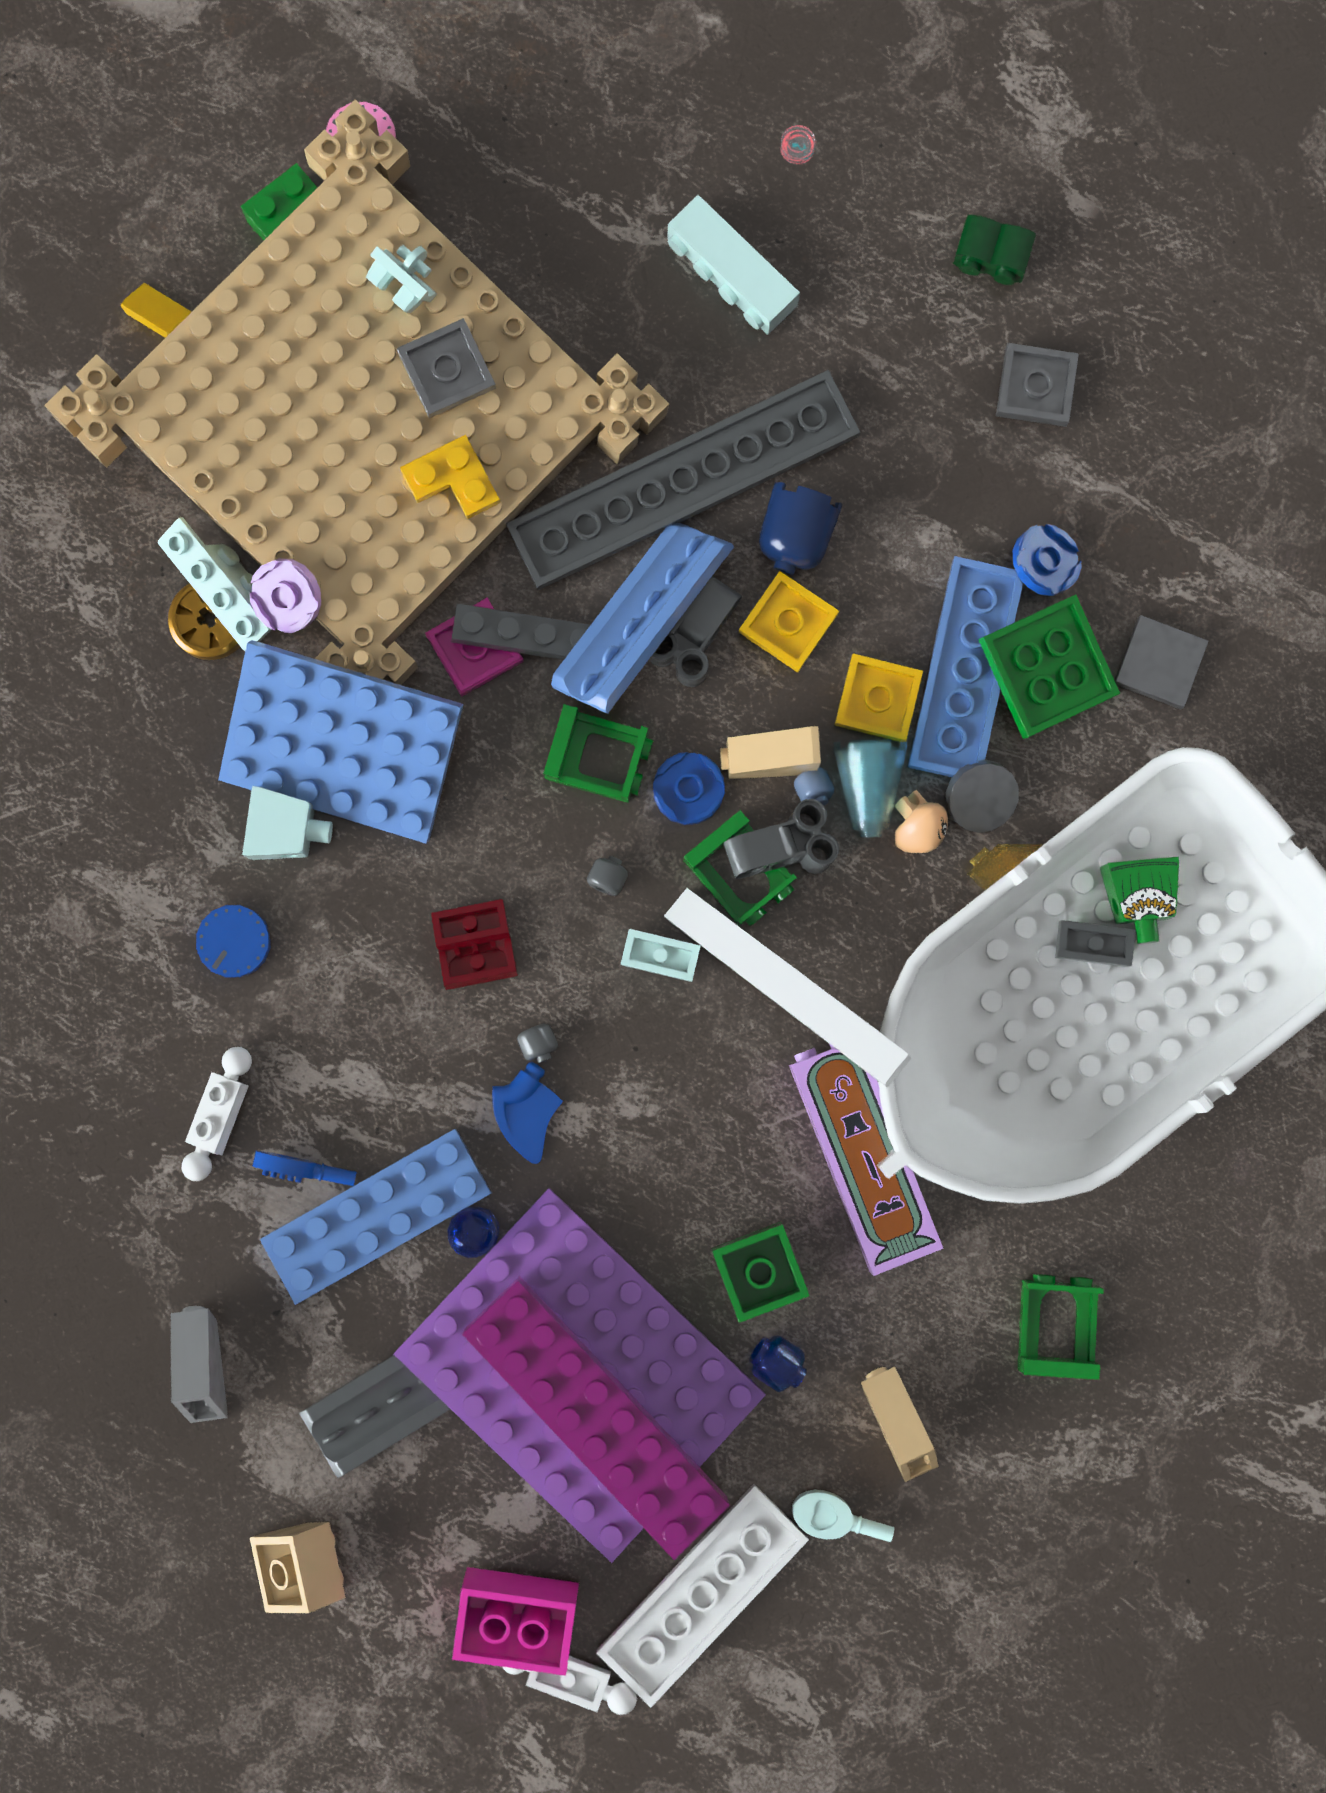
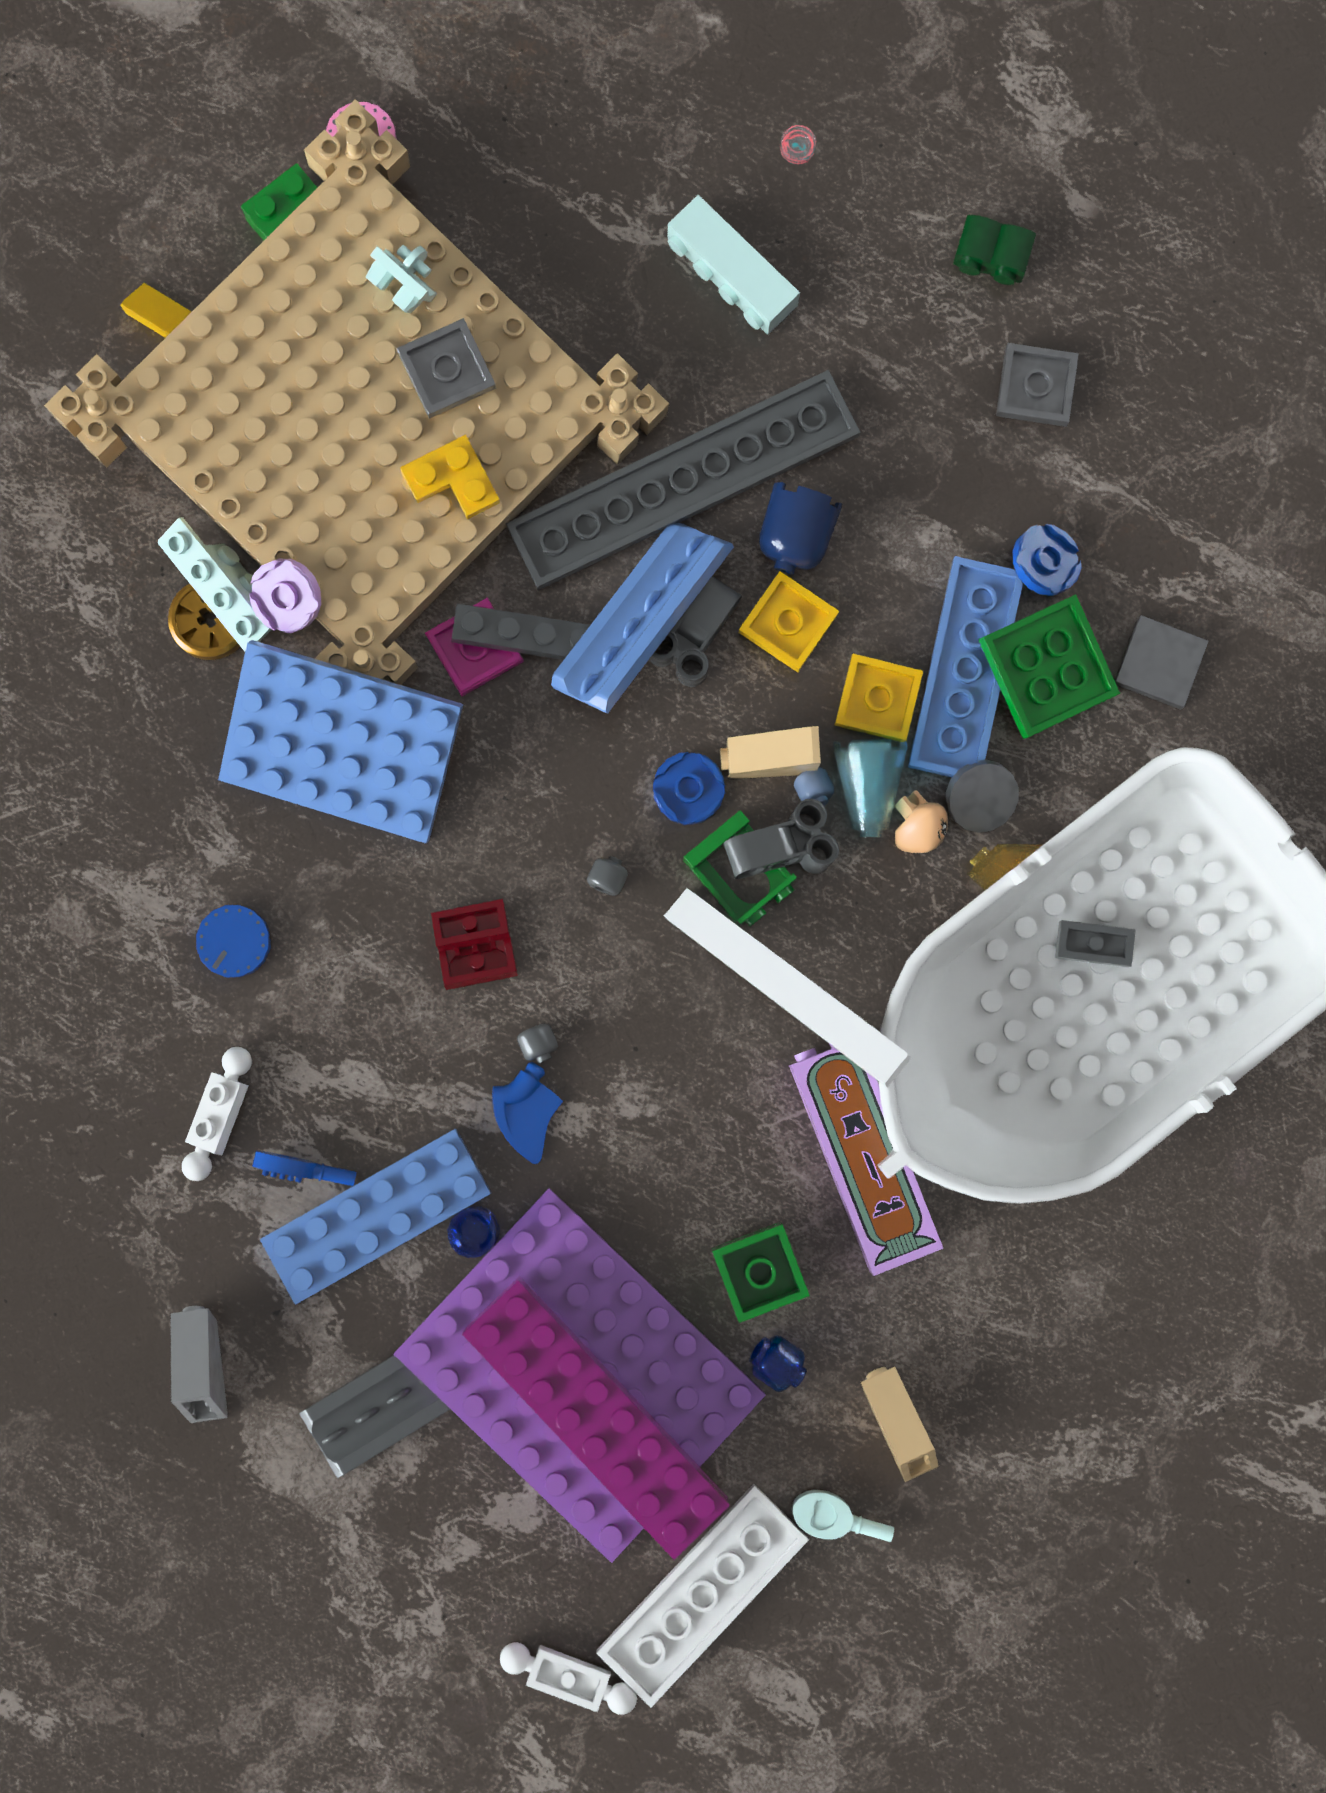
light aqua torso [242,786,333,860] -> none
tan slope [250,1522,346,1613] -> none
dark pink slope [452,1567,579,1676] -> none
green window [543,704,653,803] -> none
light aqua plate [621,929,700,982] -> none
green panel [1018,1274,1104,1380] -> none
green torso [1100,857,1179,944] -> none

